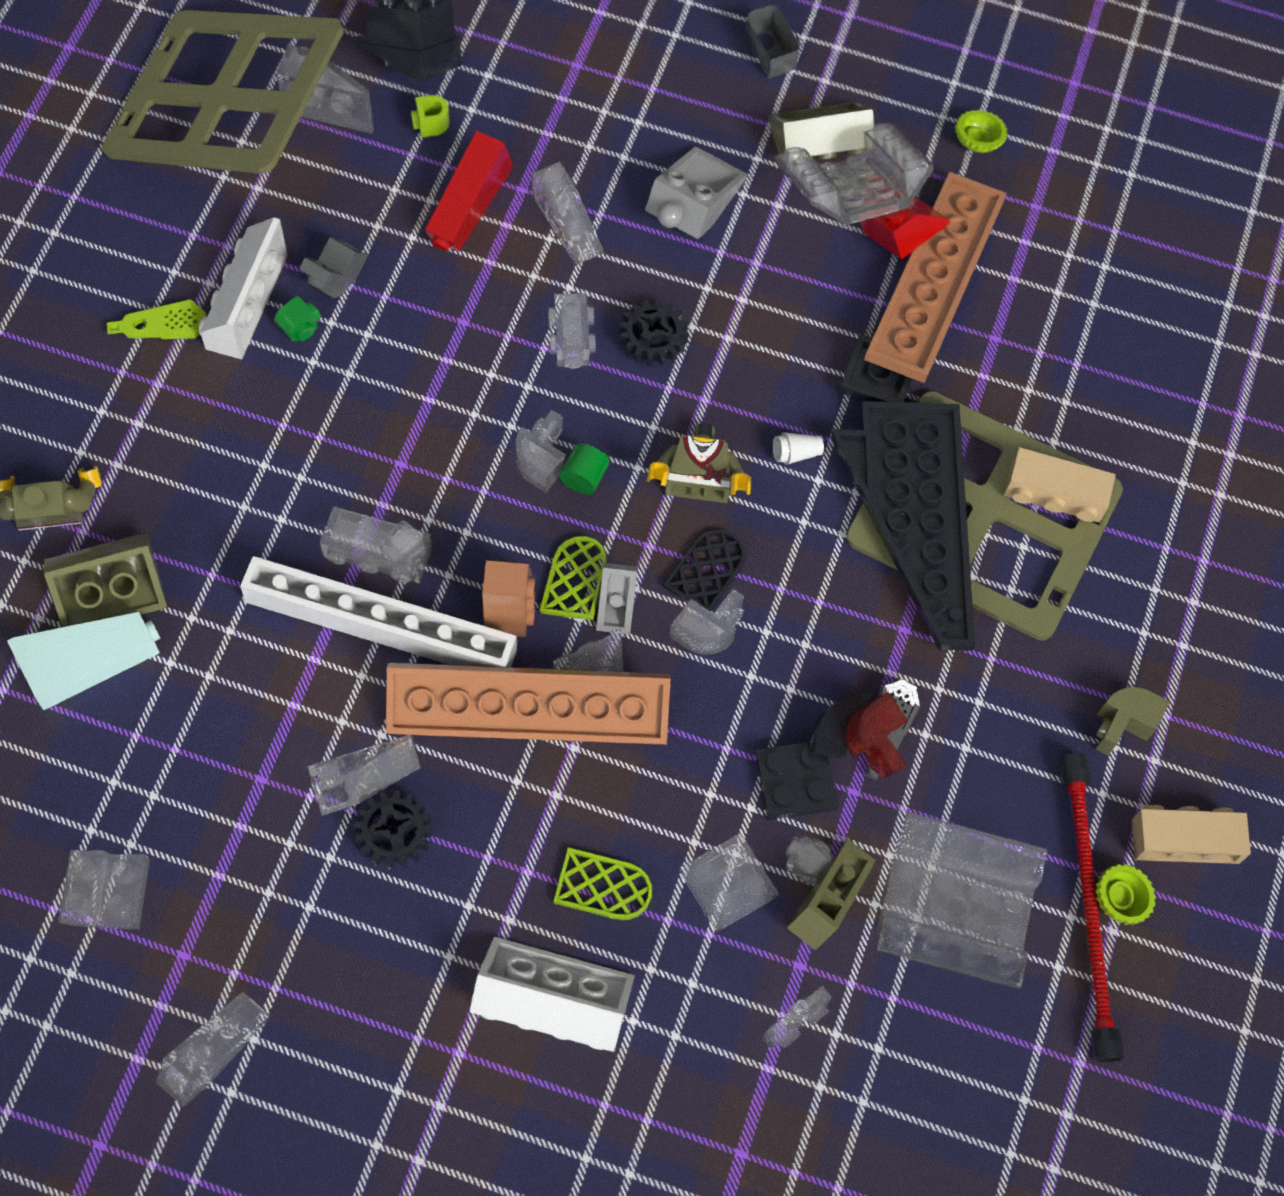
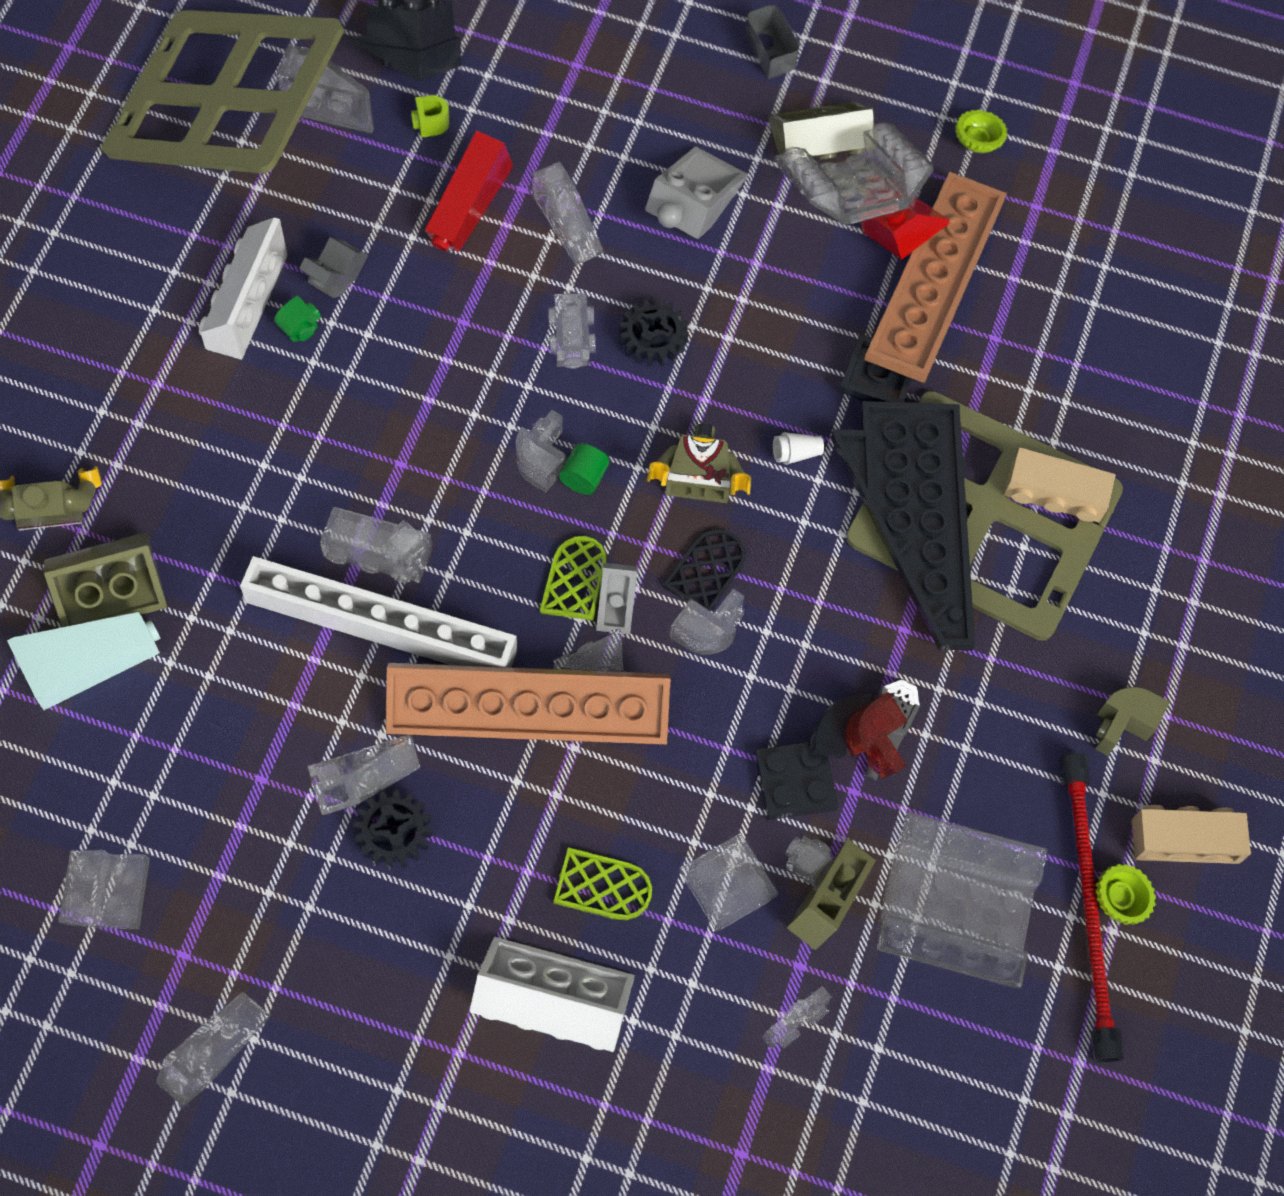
lime piece [107,299,207,339] -> none
nougat wedge [482,560,535,637] -> none

